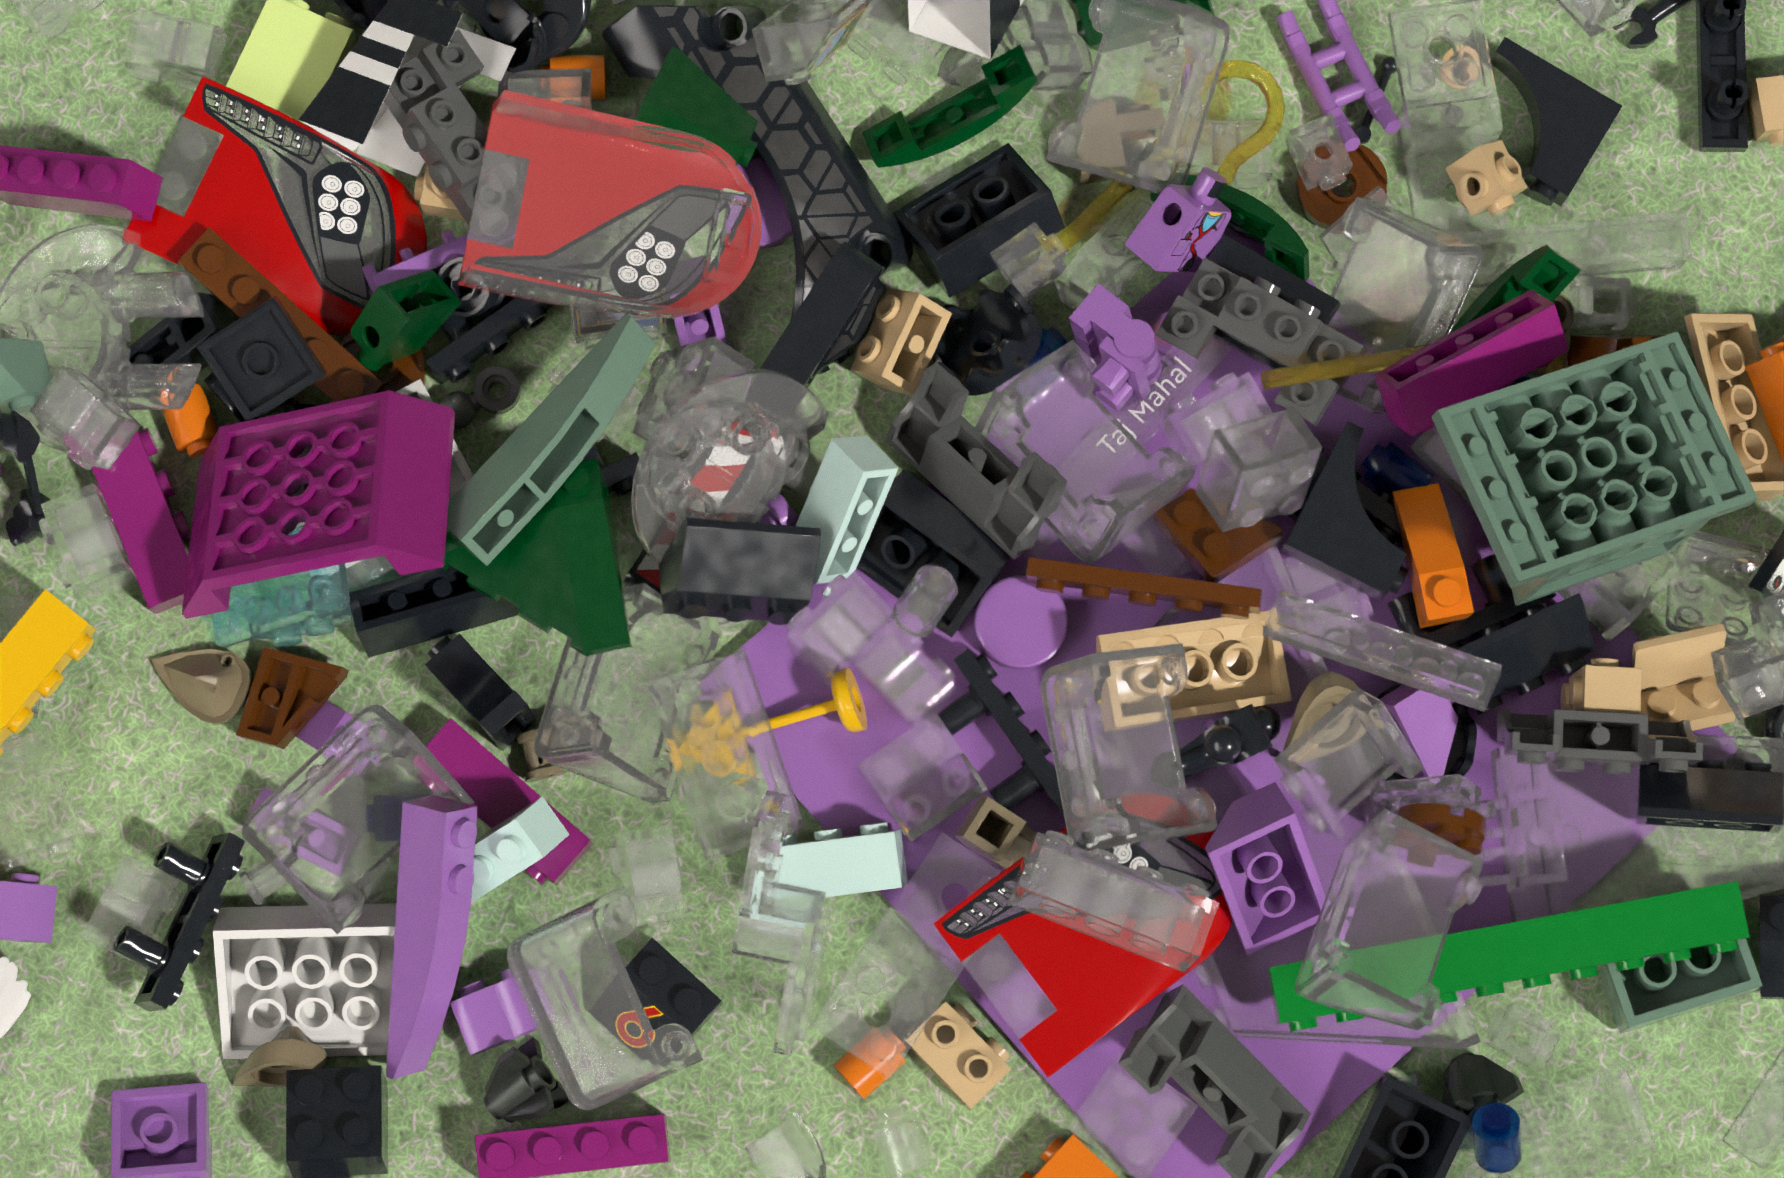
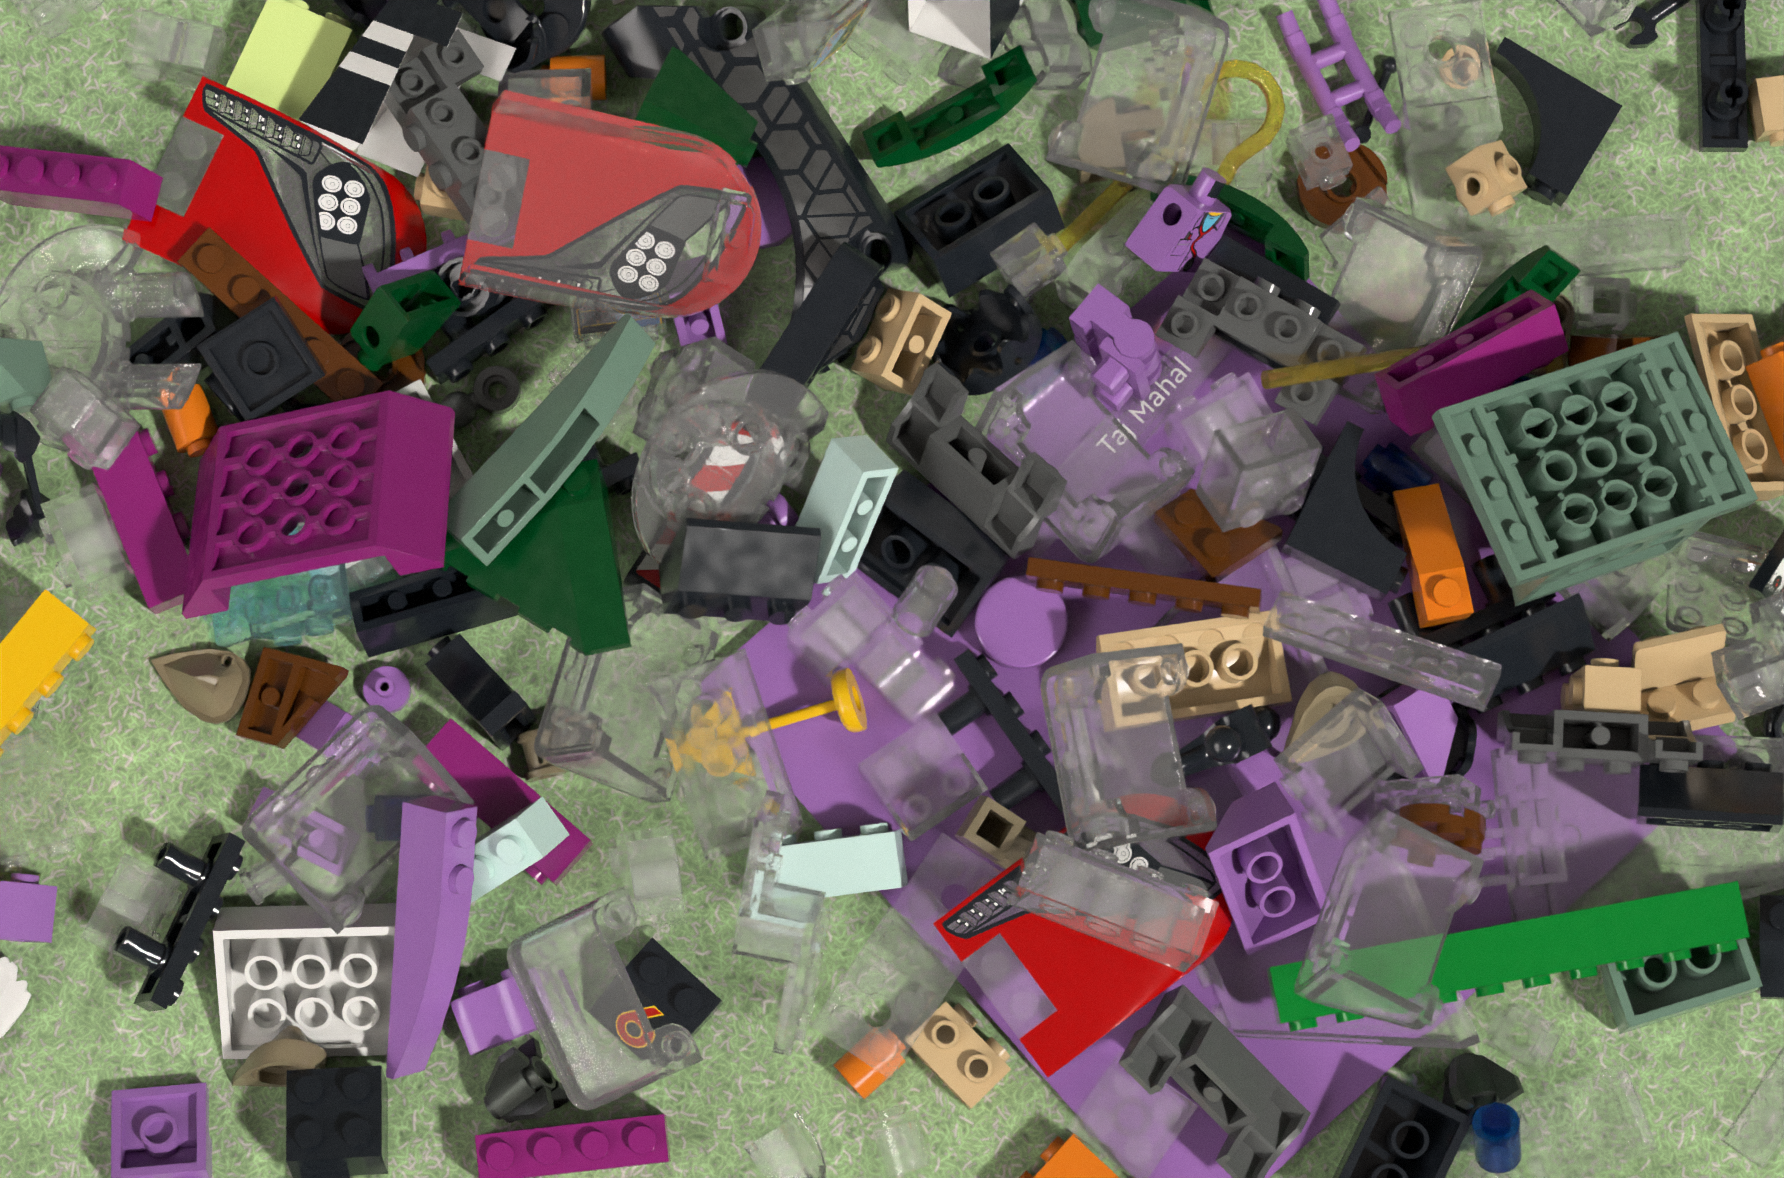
none -> medium lavender tile [363,666,411,714]

